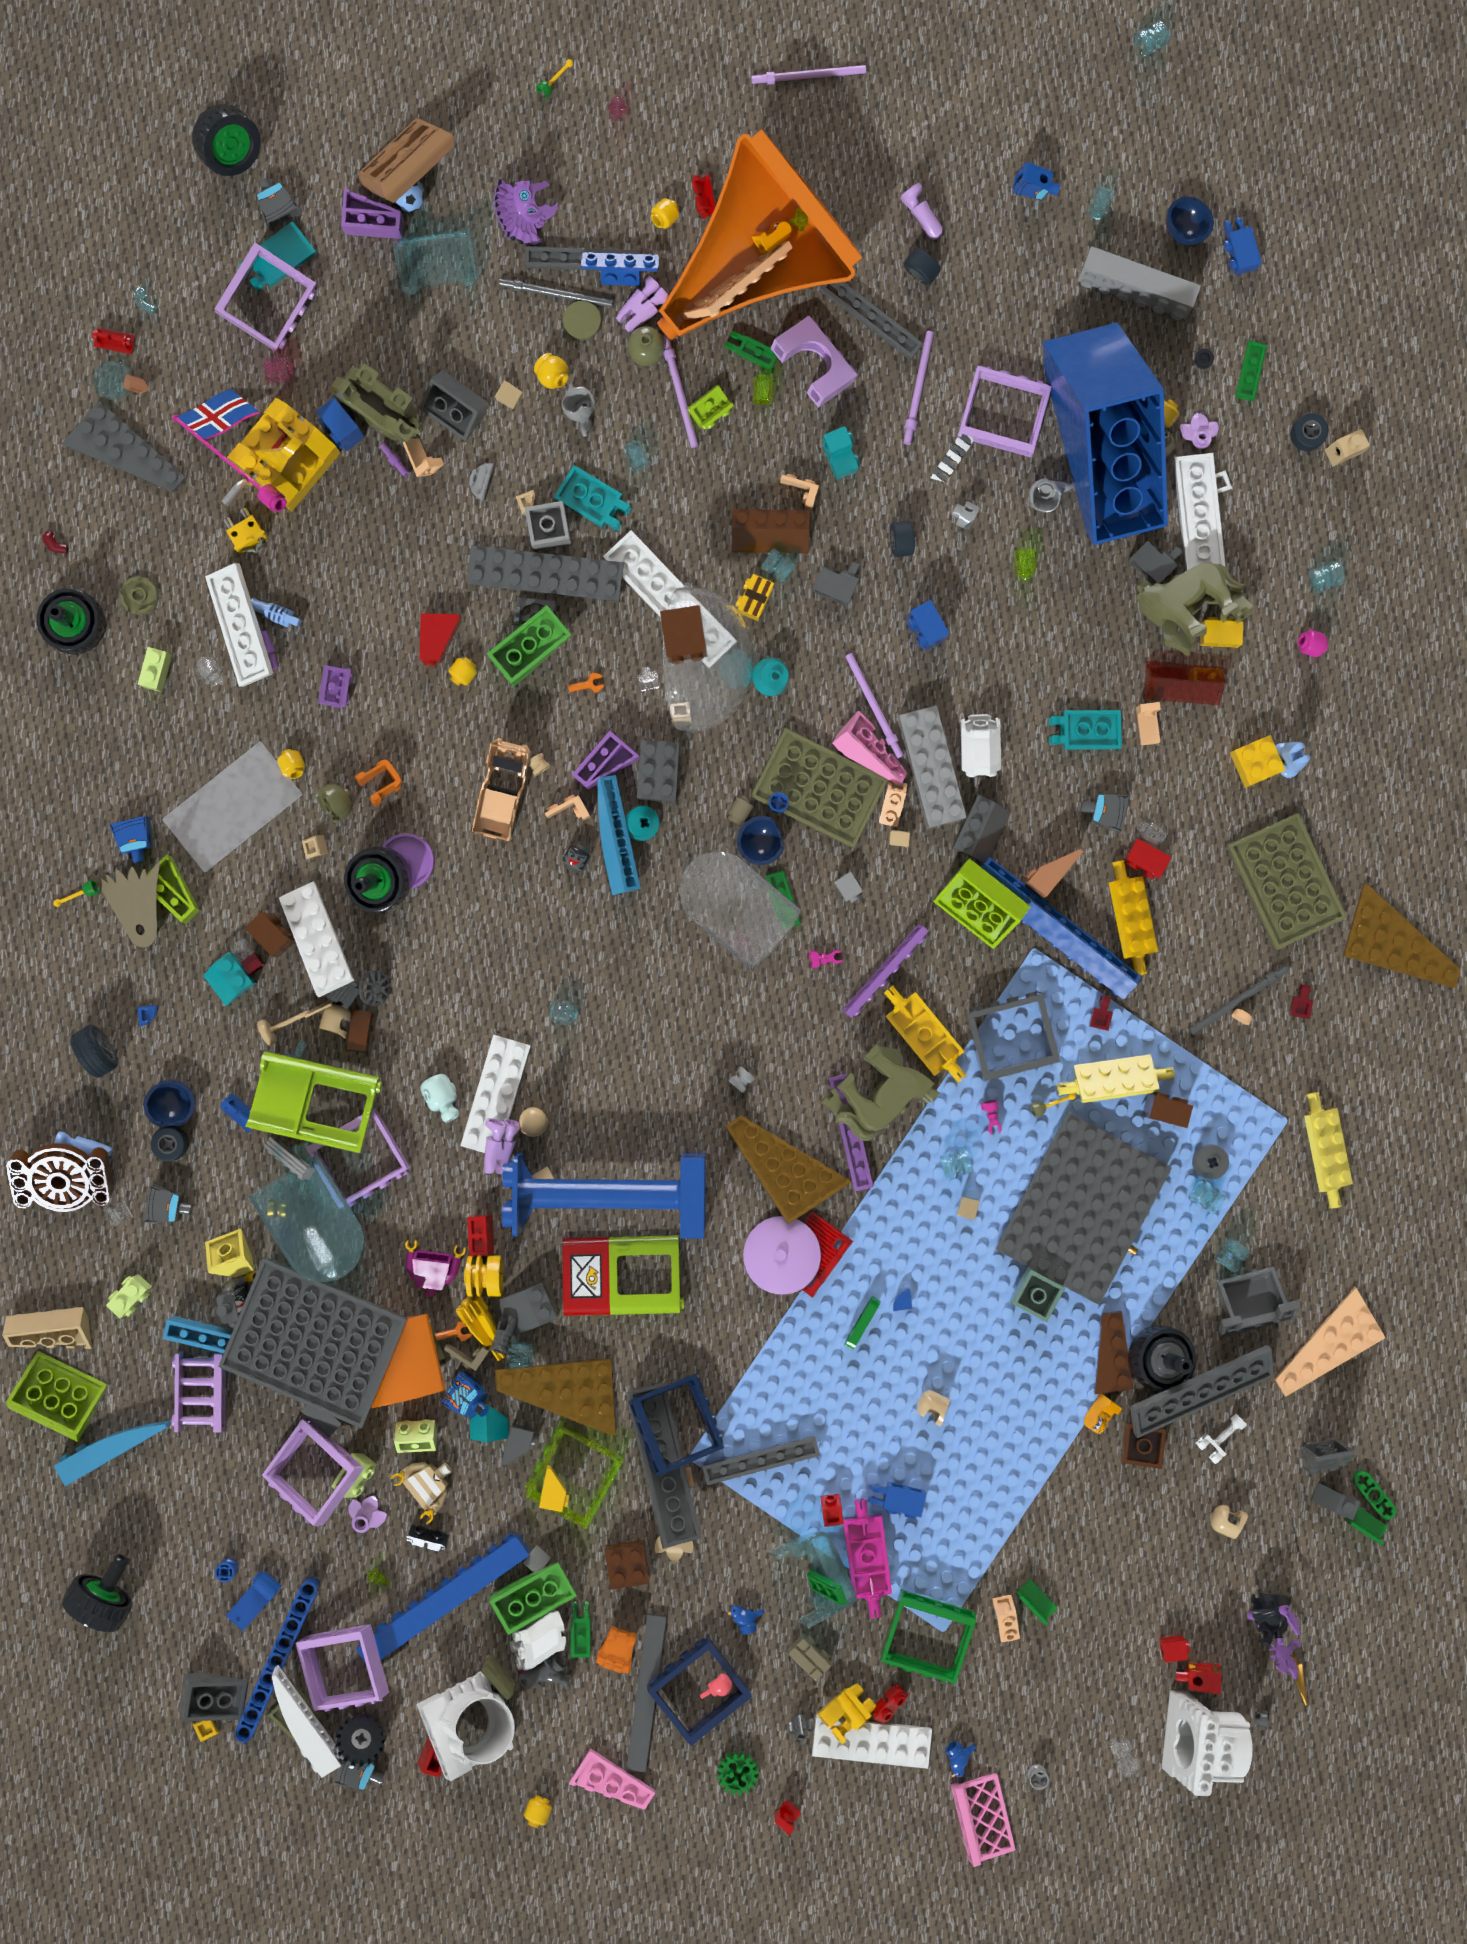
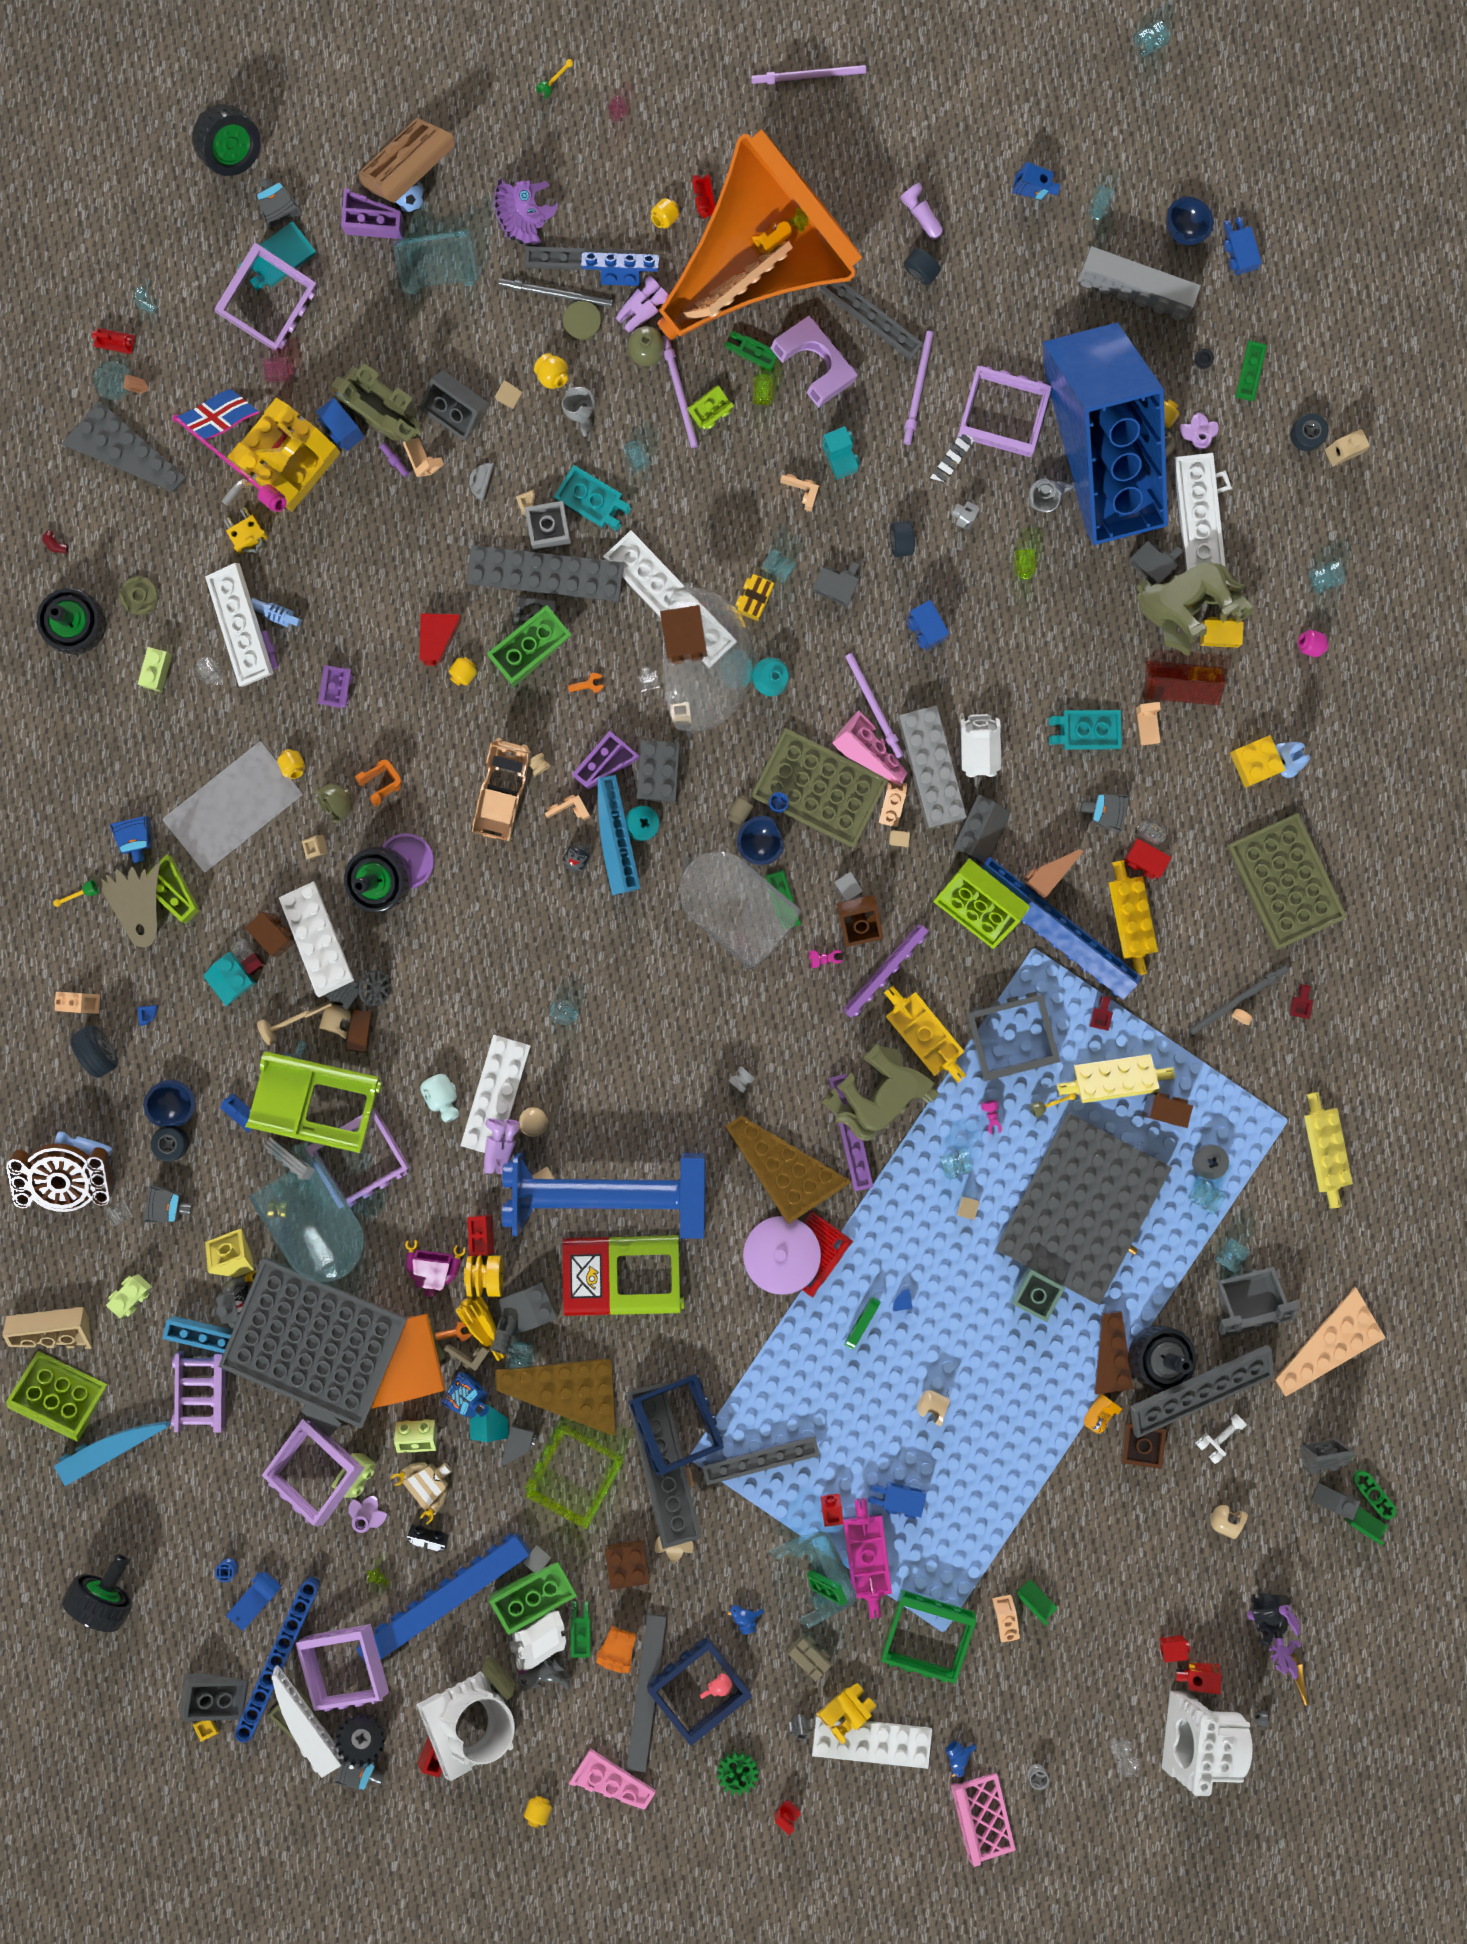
yellow slope [539,1465,569,1512] -> none
reddish brown slope [732,509,810,554] -> none
red hinge [871,1682,910,1724] -> none
pearl gold wing [1343,884,1461,988] -> none
none -> light nougat bracket [55,992,100,1014]
none -> reddish brown brick [836,895,884,947]

